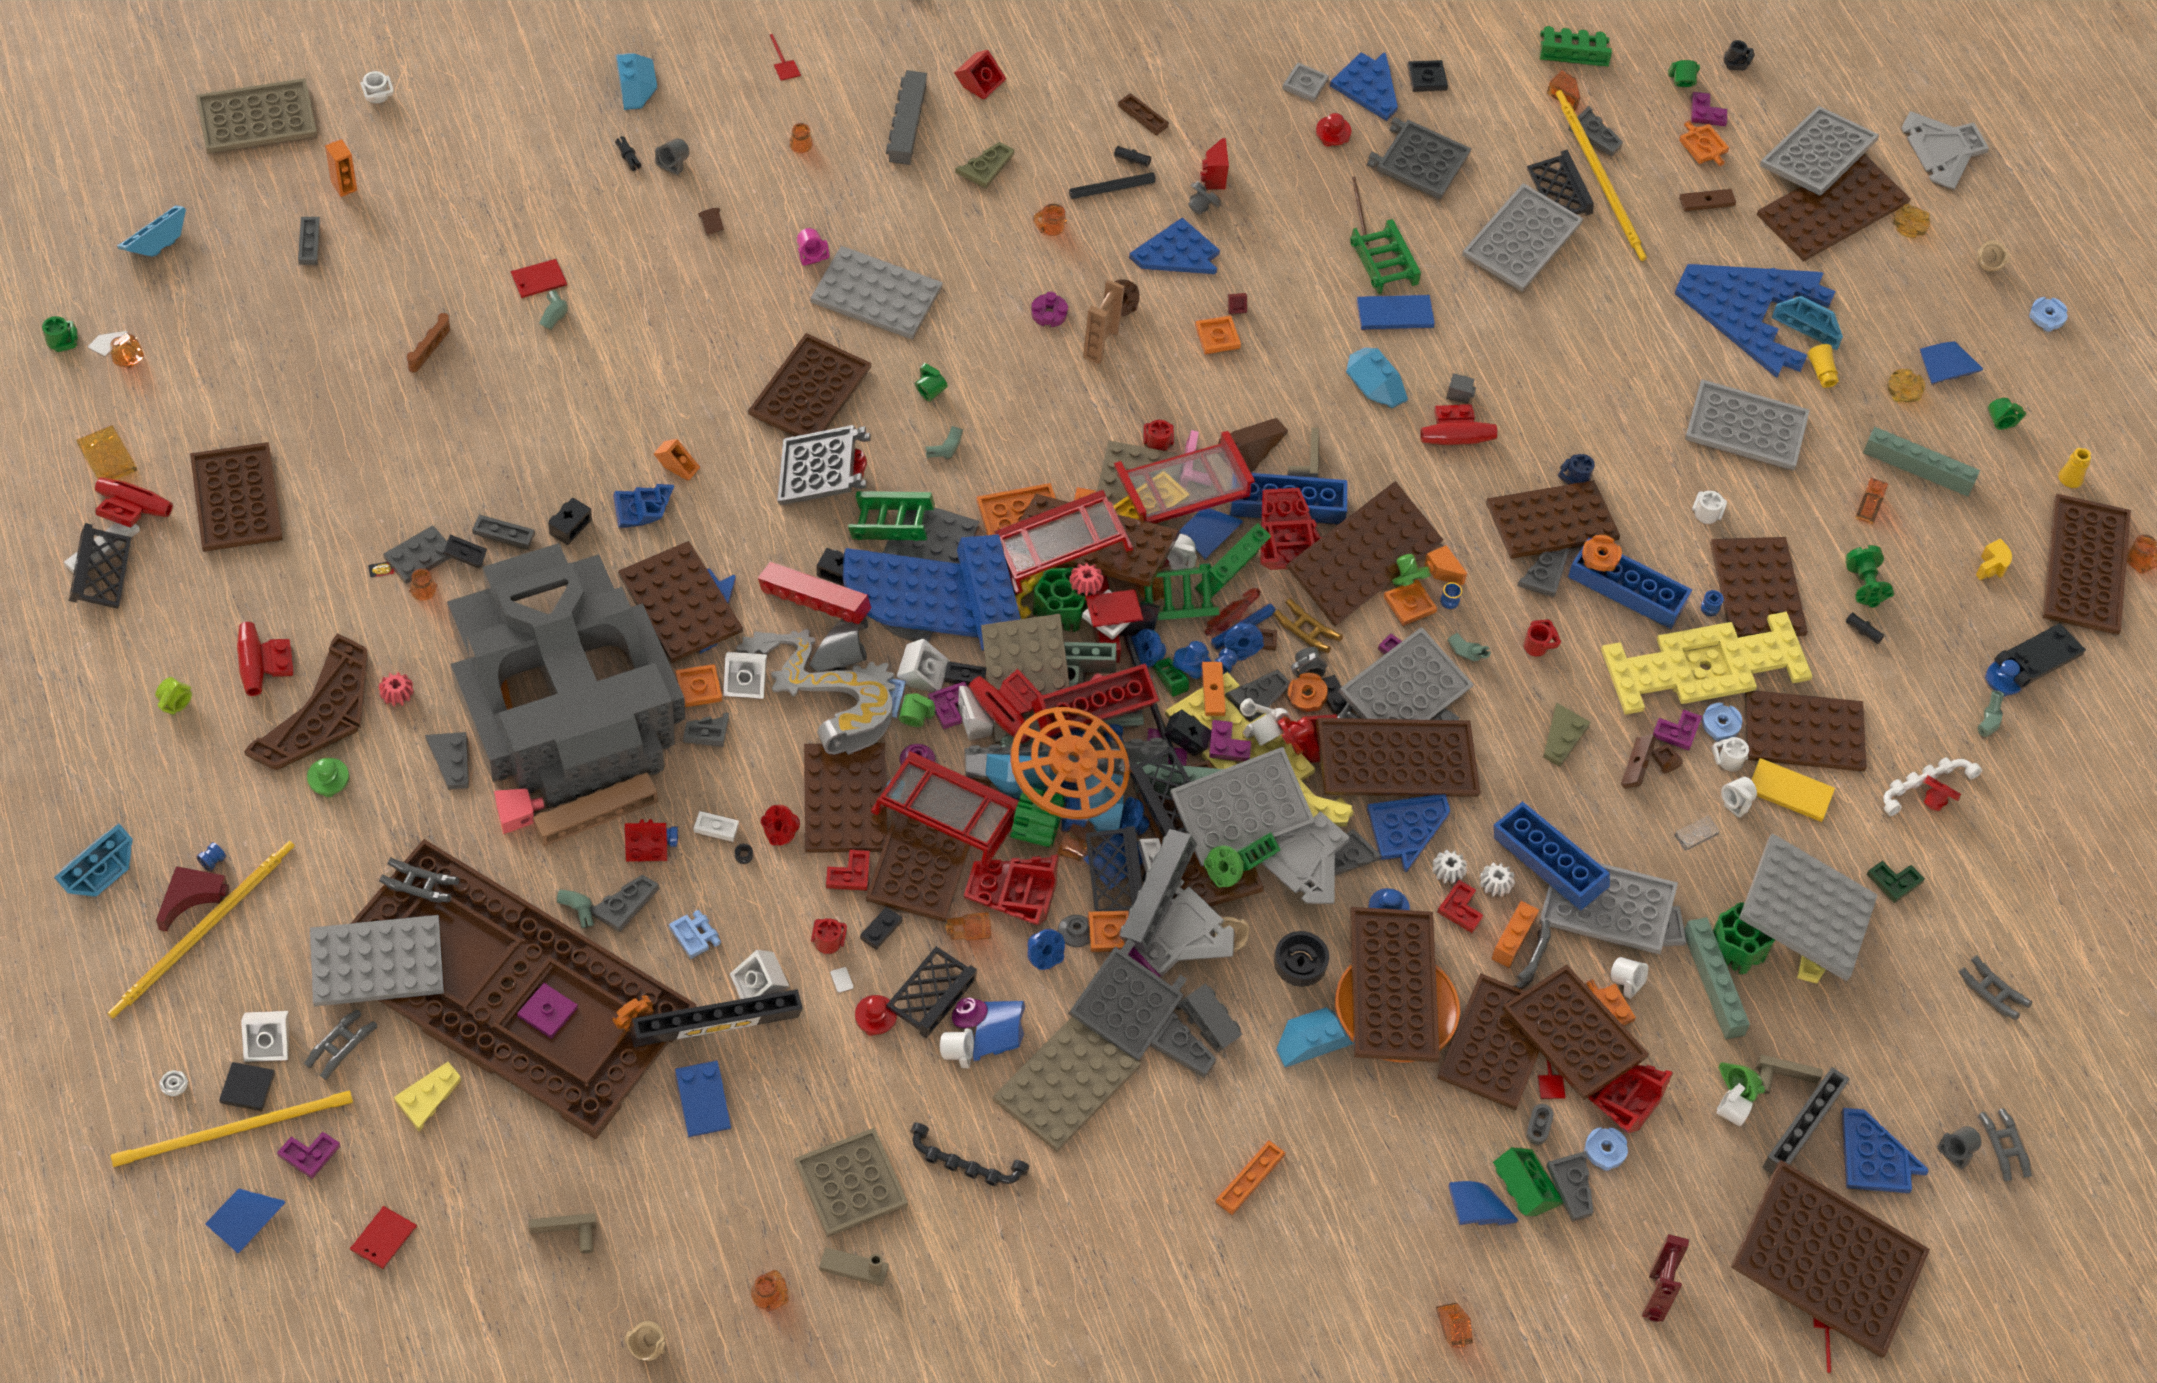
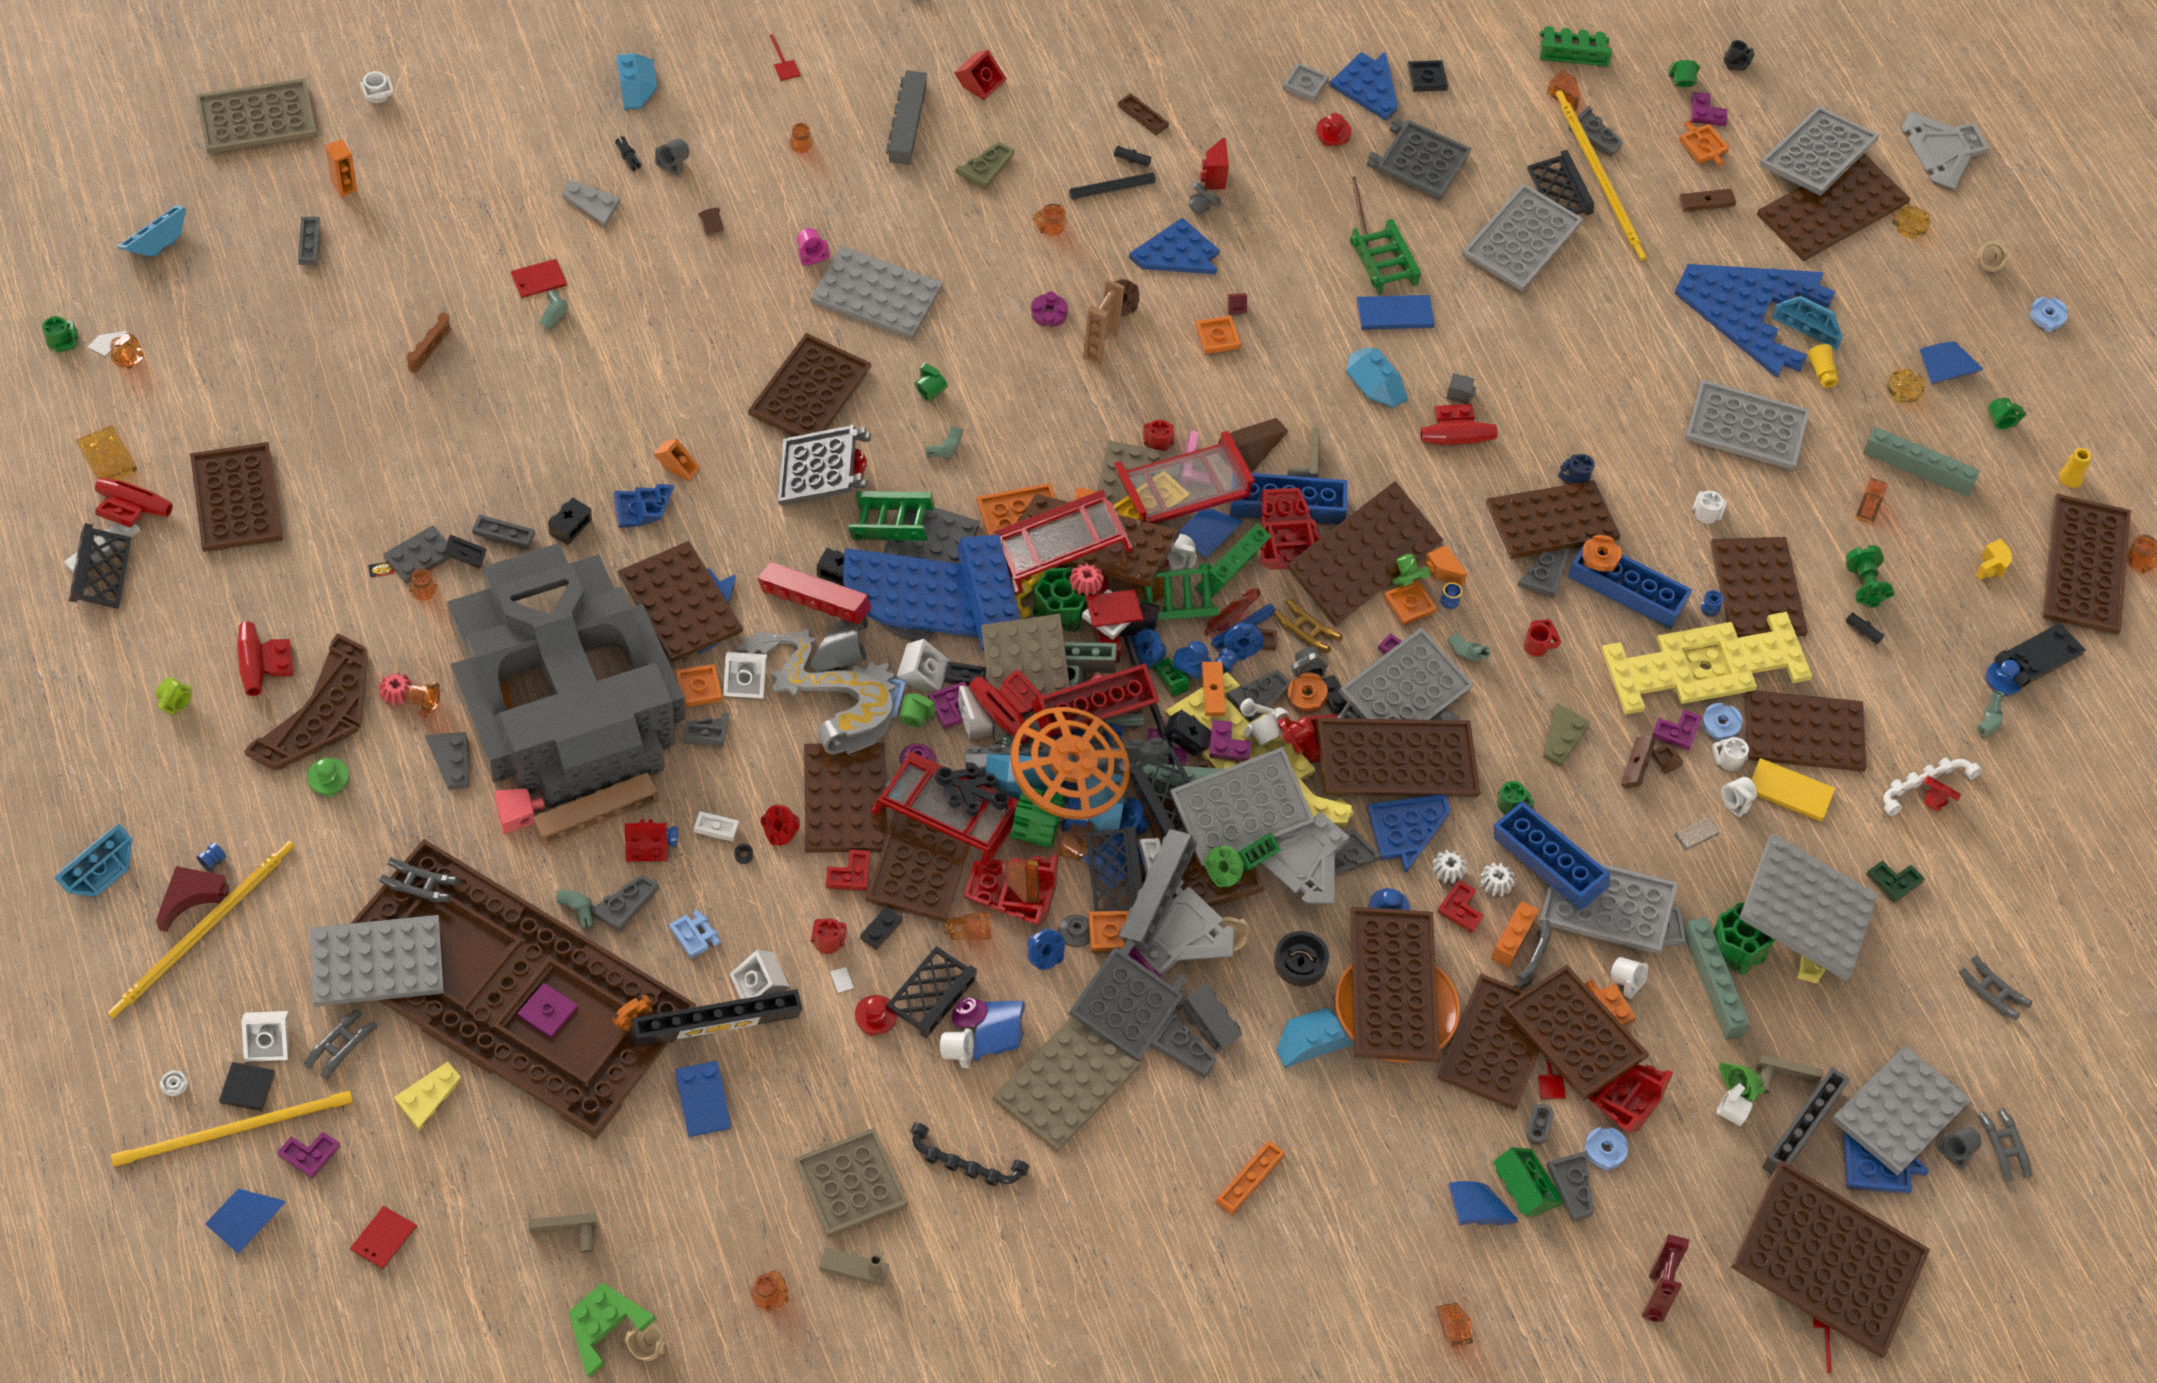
none -> clear orange piece [406,682,441,718]
none -> light grey wing [562,180,620,228]
none -> bright green wing [569,1282,657,1377]
none -> black plant [934,766,1009,816]
none -> clear orange slope [1005,860,1040,903]
none -> green piece [1497,781,1534,814]
none -> light grey plate [1831,1046,1971,1176]

